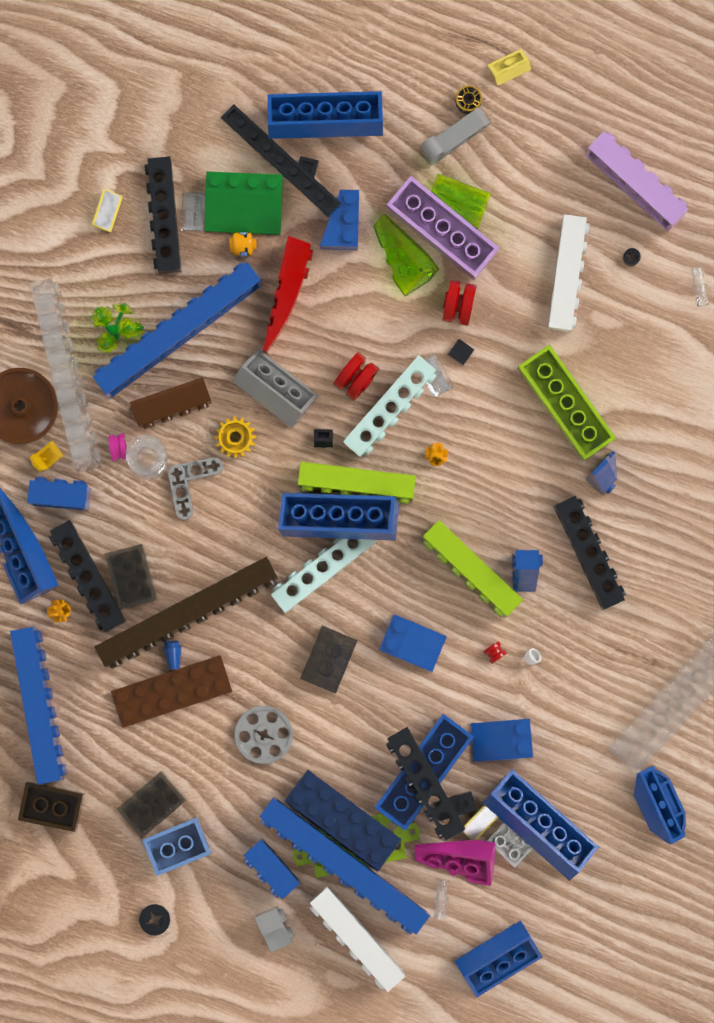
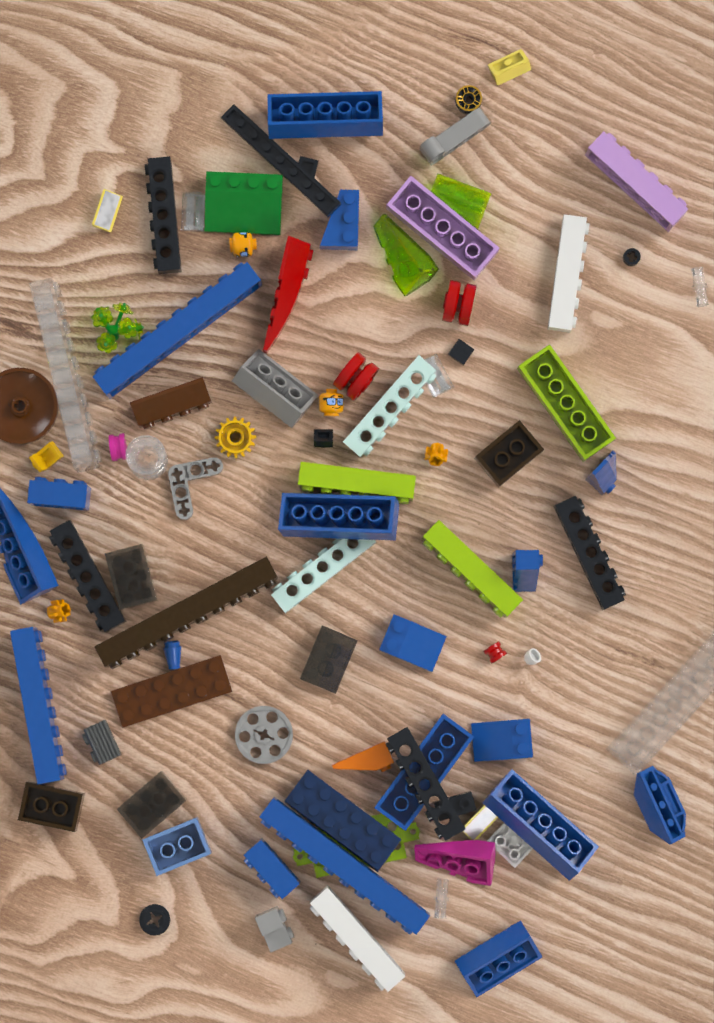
none -> dark grey brick [82,720,122,765]
none -> light orange head [319,389,344,416]
none -> orange slope [332,741,394,772]
none -> dark brown brick [474,420,544,488]

